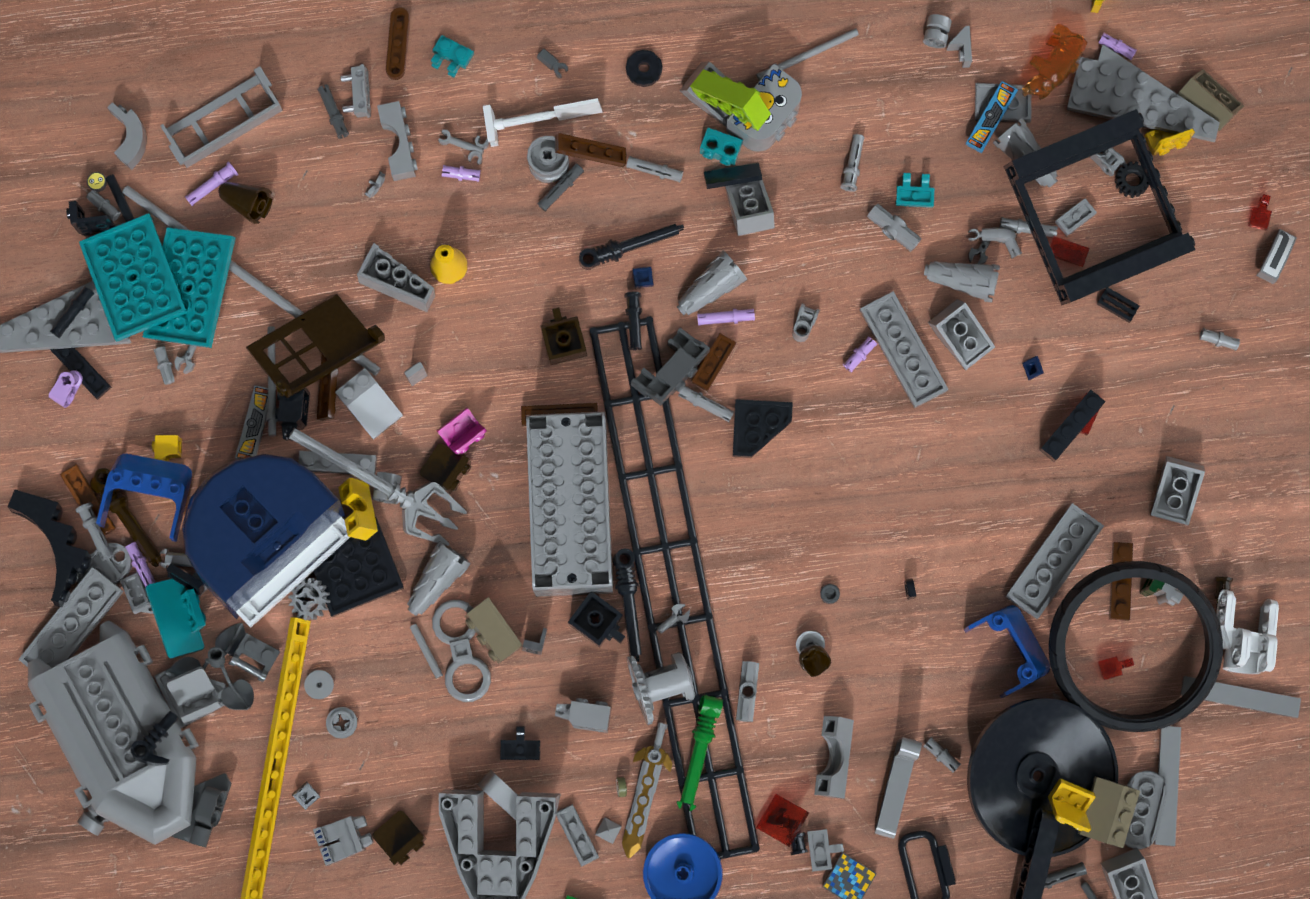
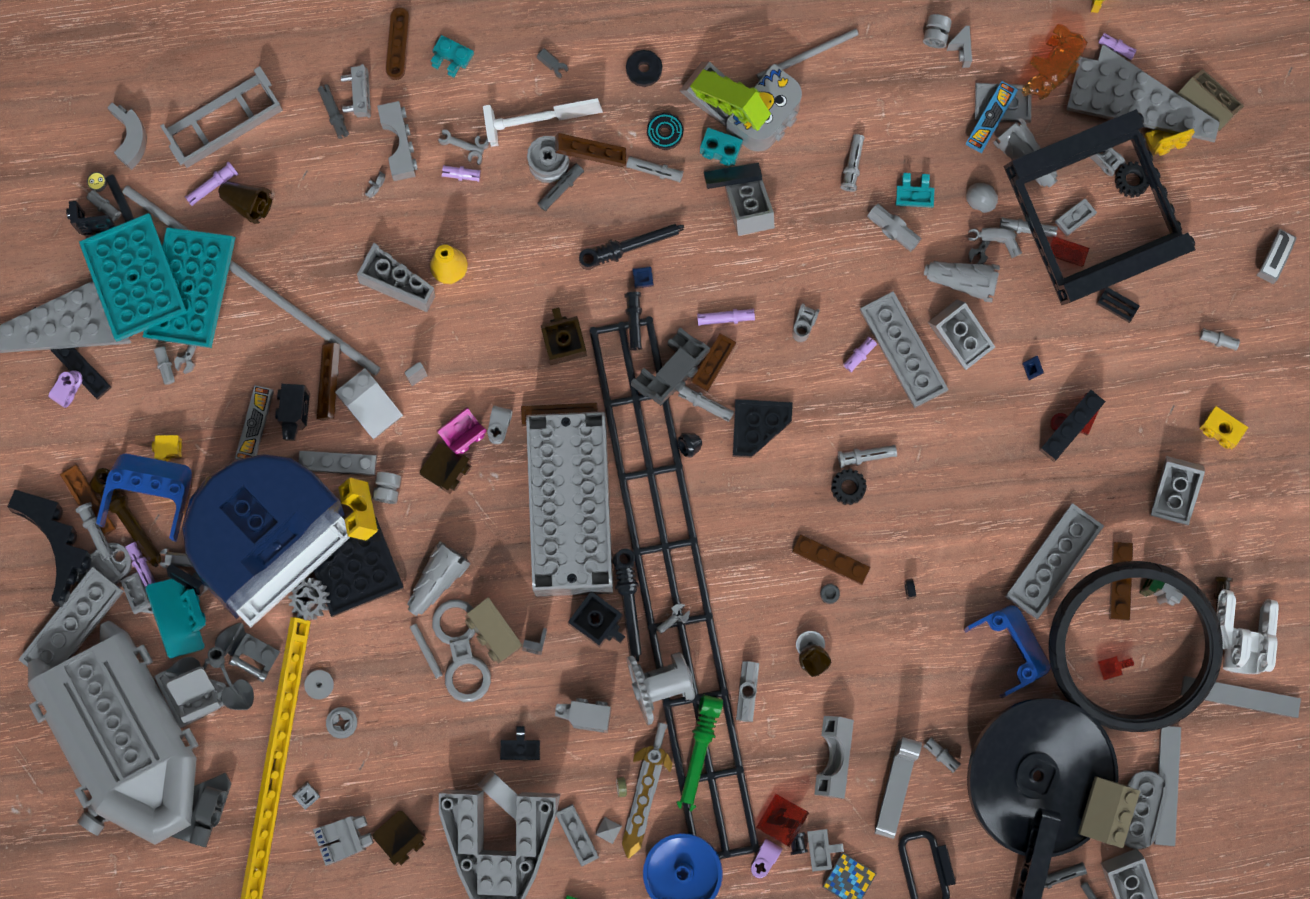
black pin [49,286,95,339] -> none
black piece [131,711,178,766] -> none
dark brown door [246,295,385,398] -> none
light grey bar [266,326,278,437] -> none
light grey piece [289,428,467,546] -> none
light grey cone [677,250,747,315] -> none
yellow bracket [1048,778,1096,832] -> none
clear red plate [1248,194,1272,231] -> none
none -> light grey piece [487,406,513,445]
none -> black tile [647,113,684,150]
none -> black cone [678,433,702,458]
none -> lavender piece [751,839,783,878]
none -> reddish brown plate [792,534,871,585]
none -> black tyre [831,469,867,505]
none -> light grey pin [838,445,897,468]
none -> light grey hair [966,183,998,213]
none -> red tile [1050,413,1068,431]
none -> yellow brick [1200,406,1249,450]

